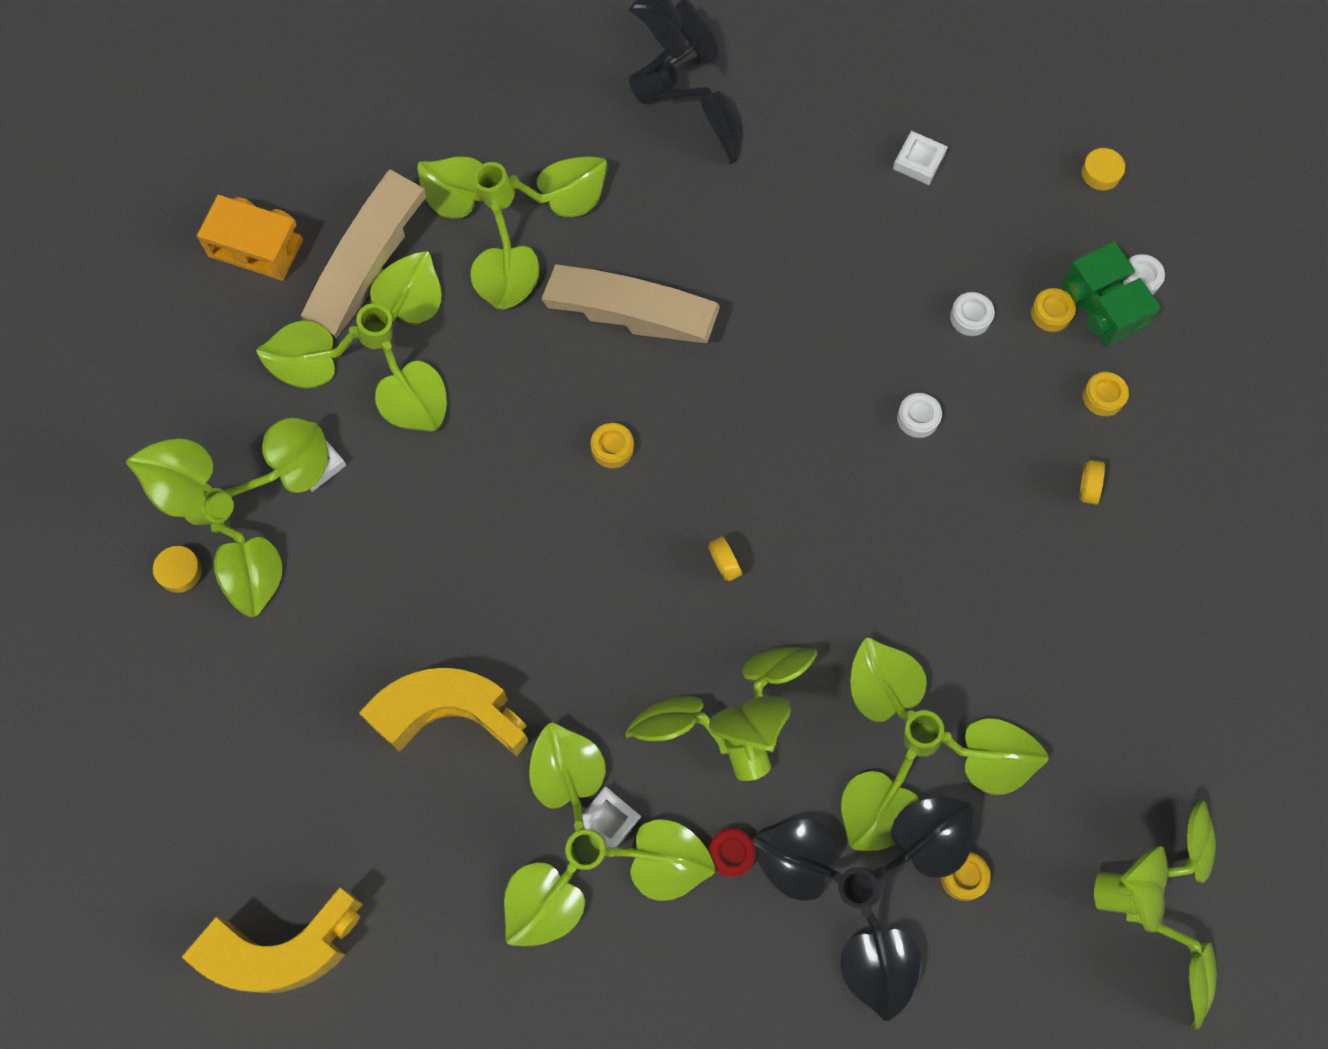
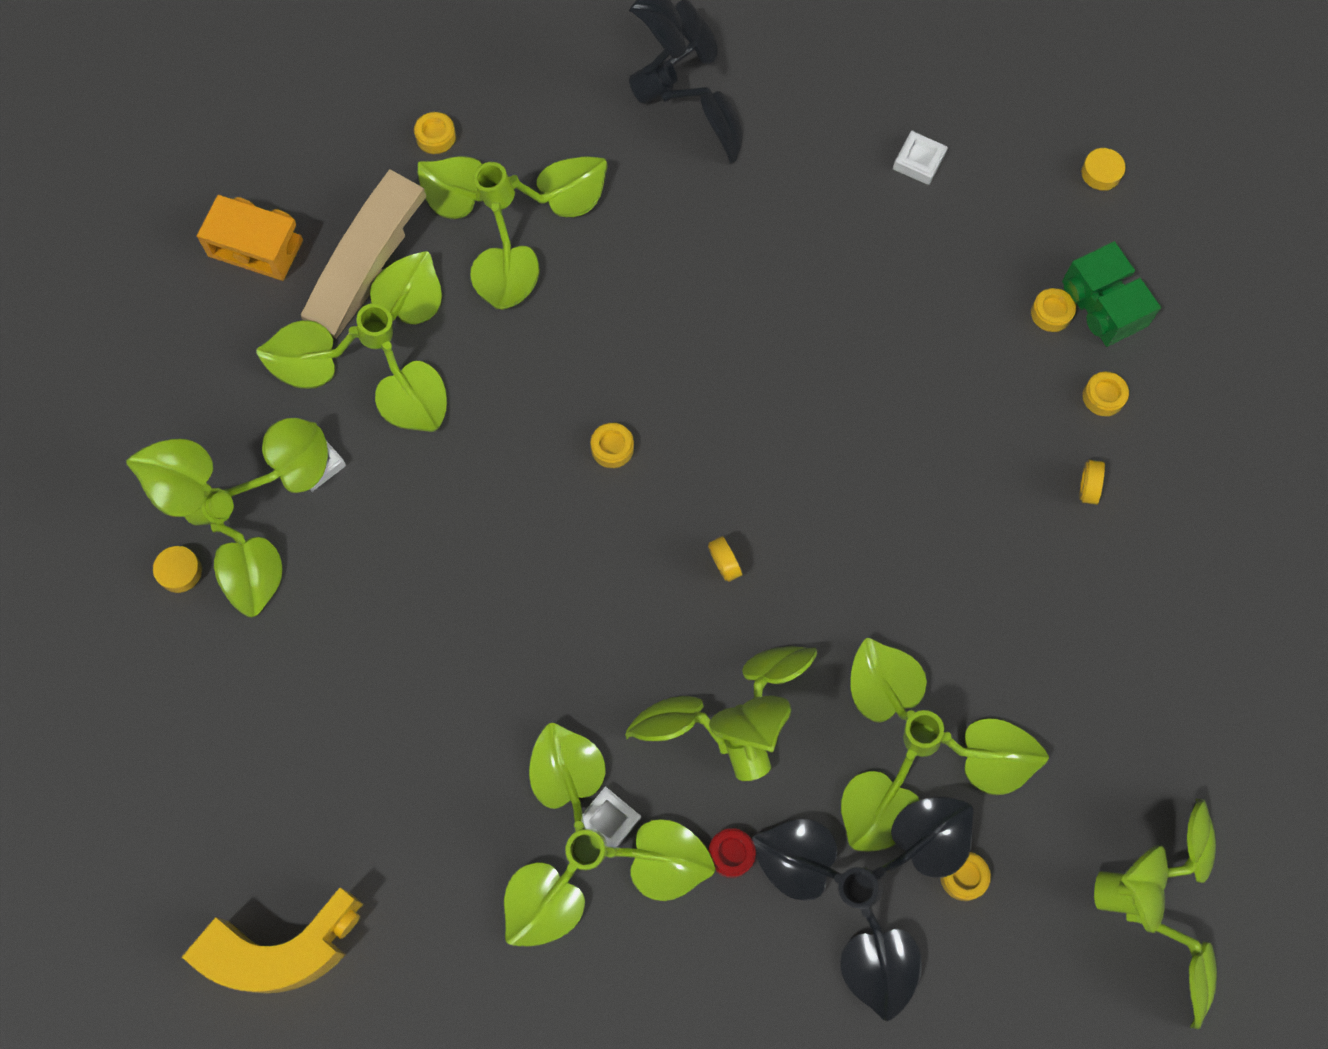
yellow arch [359,668,529,757] -> none
tan slope [541,264,720,343] -> none
white tile [897,393,942,438] -> none
white tile [950,292,994,336] -> none
white tile [1121,254,1165,295] -> none
none -> yellow tile [414,112,456,154]

